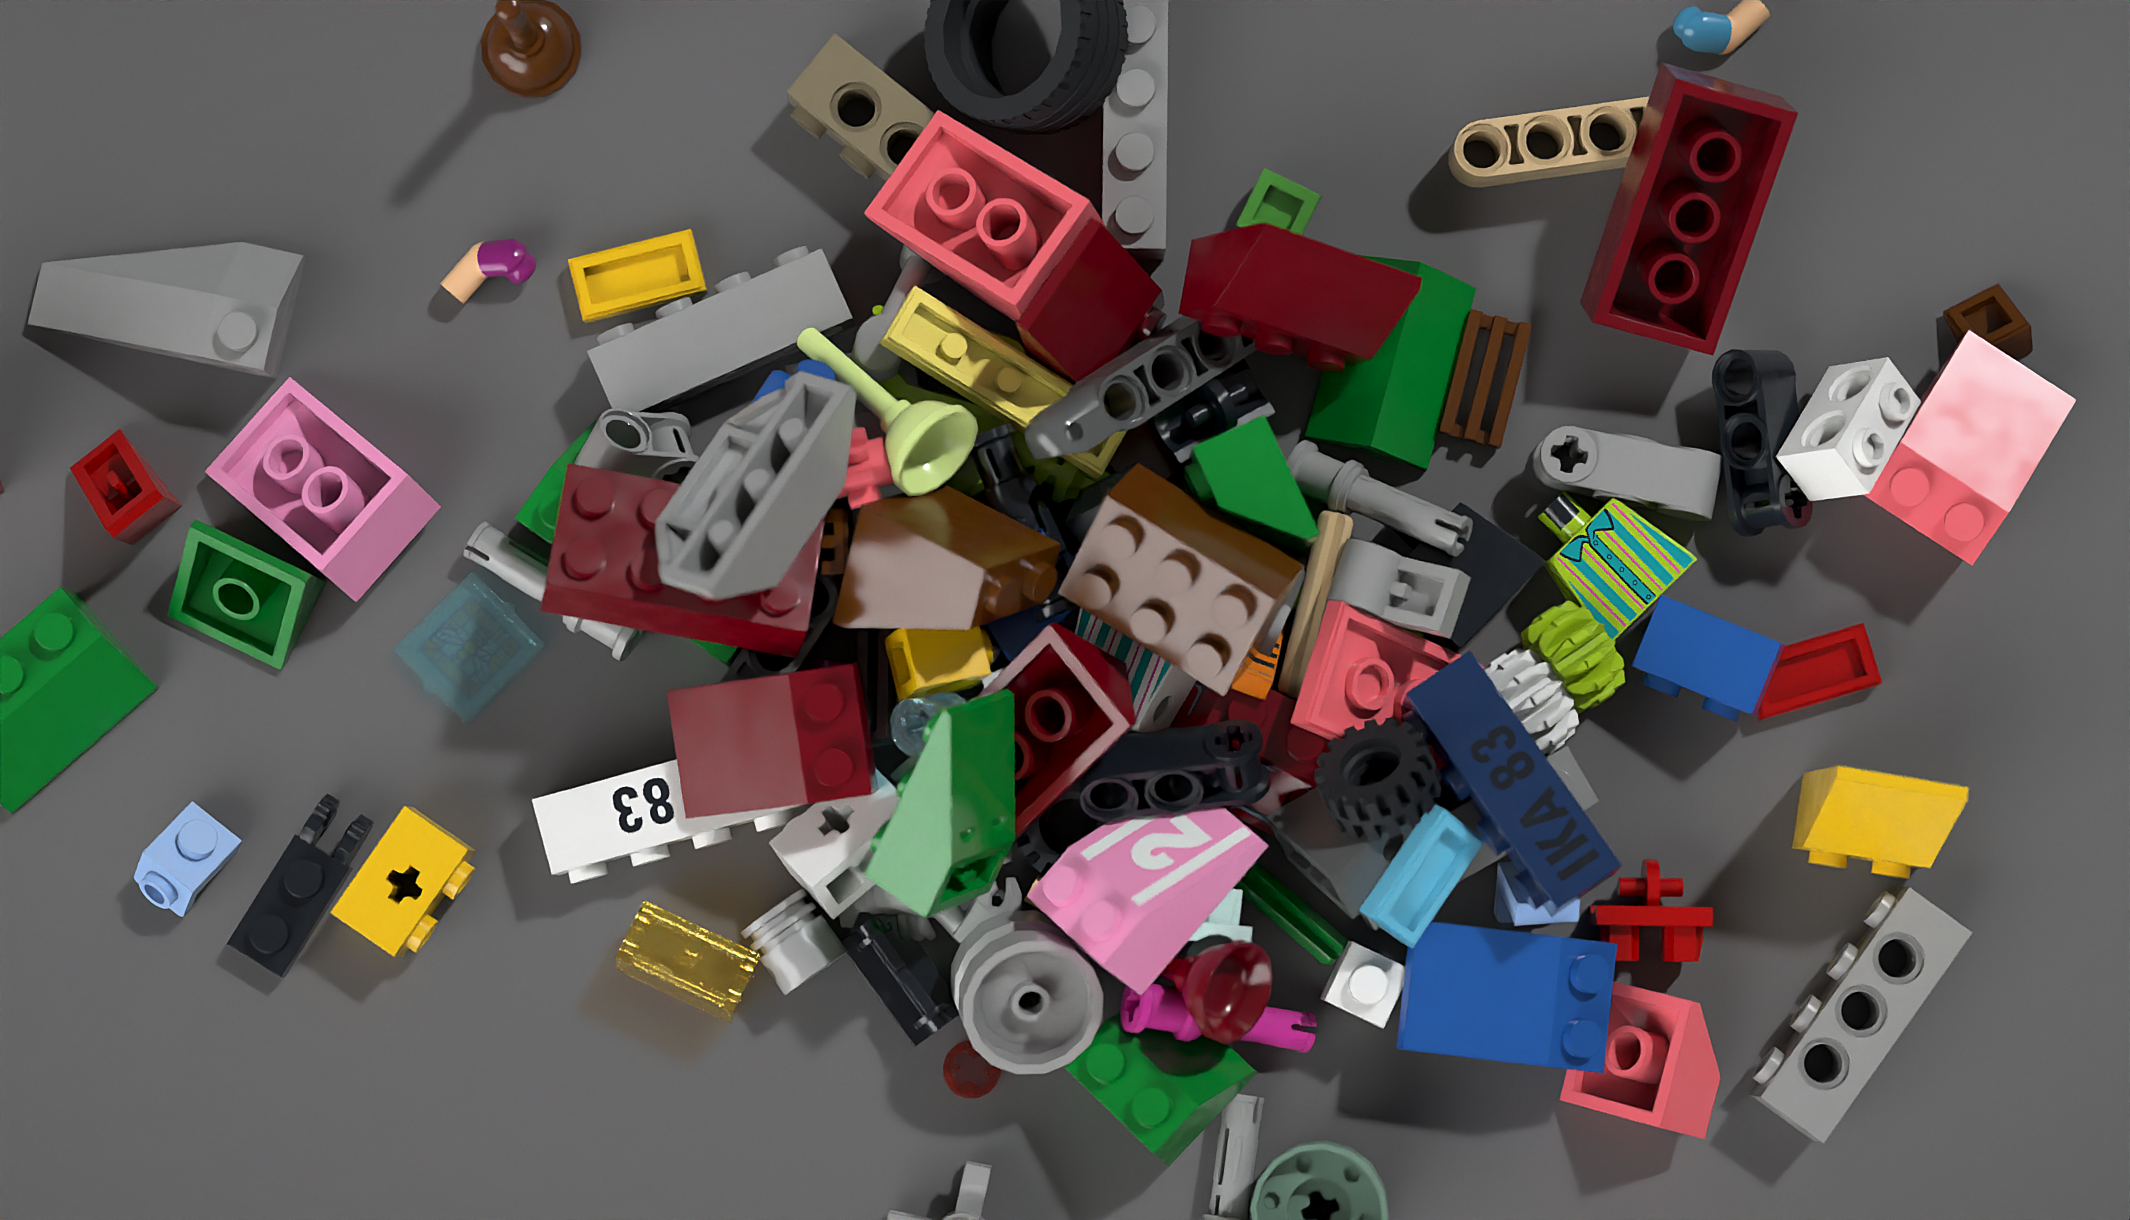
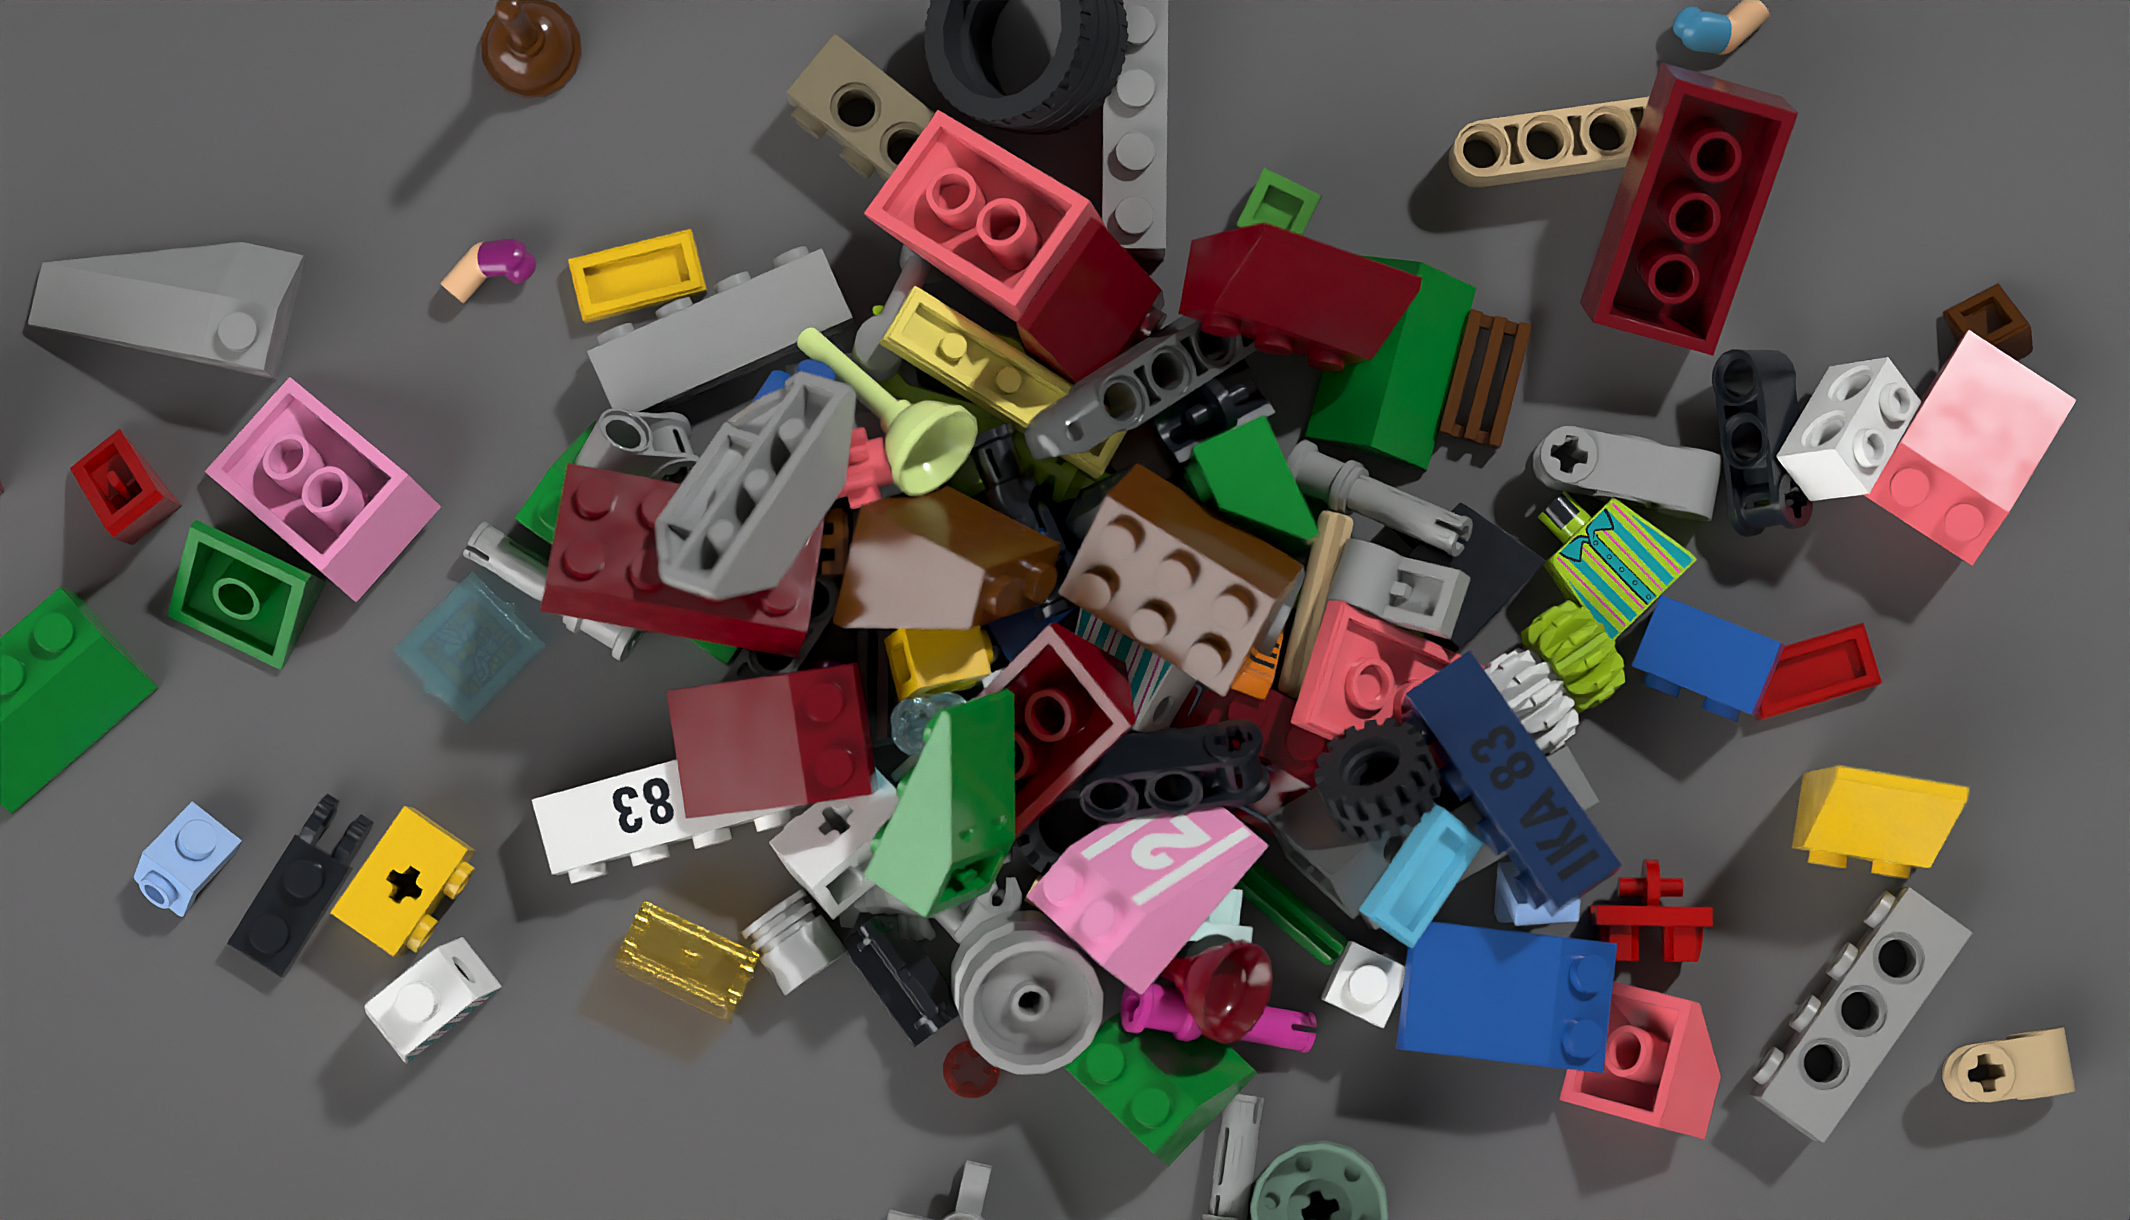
none -> white torso [364,937,502,1064]
none -> tan piece [1942,1027,2075,1102]

